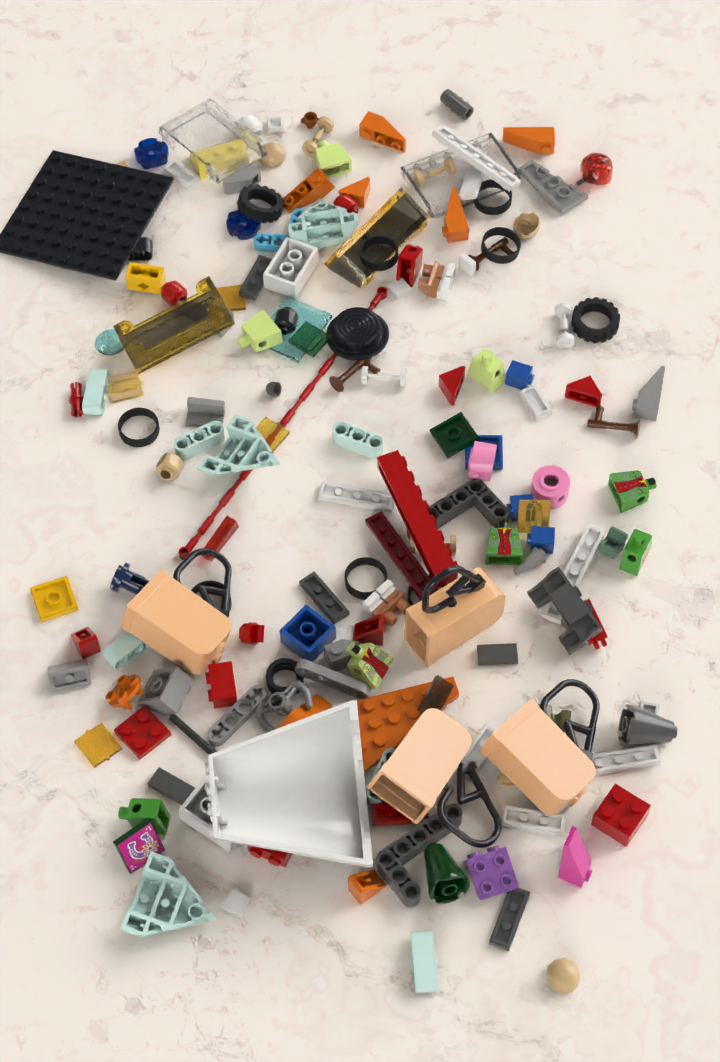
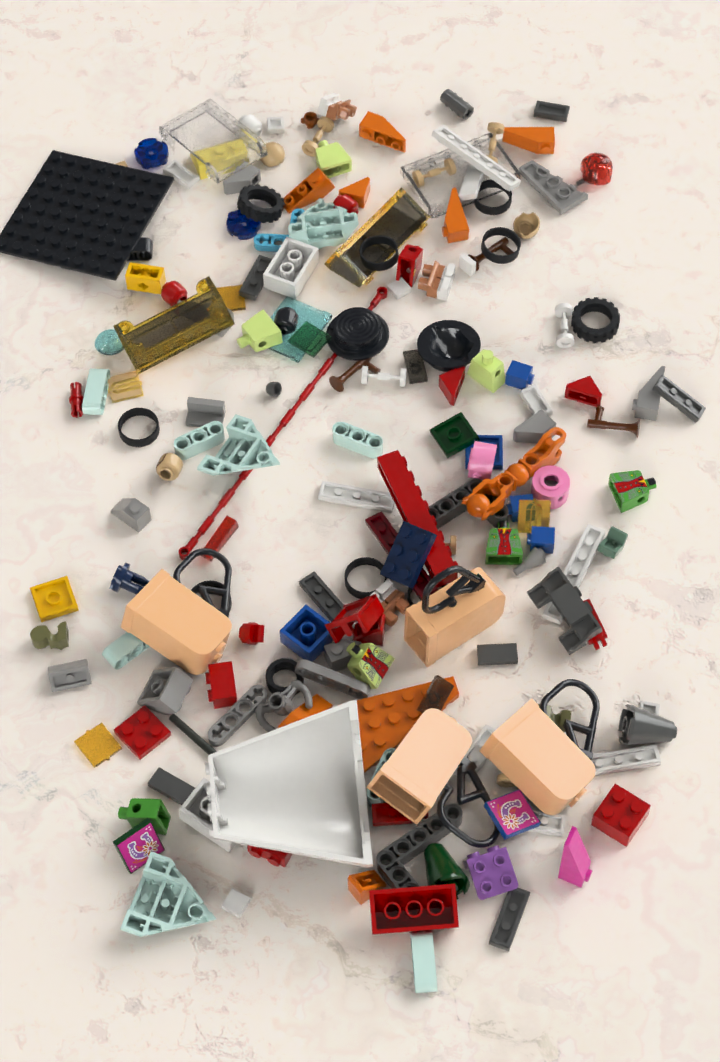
red slope [70,627,101,659] -> none
orange plate [105,674,144,711] -> none
clear yellow piece [256,417,290,453] -> none
tan hair [546,958,580,994] -> none
bright green torso [619,529,652,576] -> none
none -> olive leg [30,621,69,650]
none -> light grey slope [110,498,151,532]
none -> nougat hips [317,93,357,120]
none -> red window [325,594,385,644]
none -> red slope [369,884,459,935]
none -> dark blue plate [380,521,437,589]
none -> clear smoke plate [403,349,428,384]
none -> black piece [417,320,481,372]
none -> orange piece [461,427,566,521]
none -> tile [484,789,541,840]
none -> tan wheel [486,122,505,164]
none -> light grey slope [513,409,557,444]
none -> dark grey tile [534,100,570,122]
none -> dark grey tile [652,375,706,423]

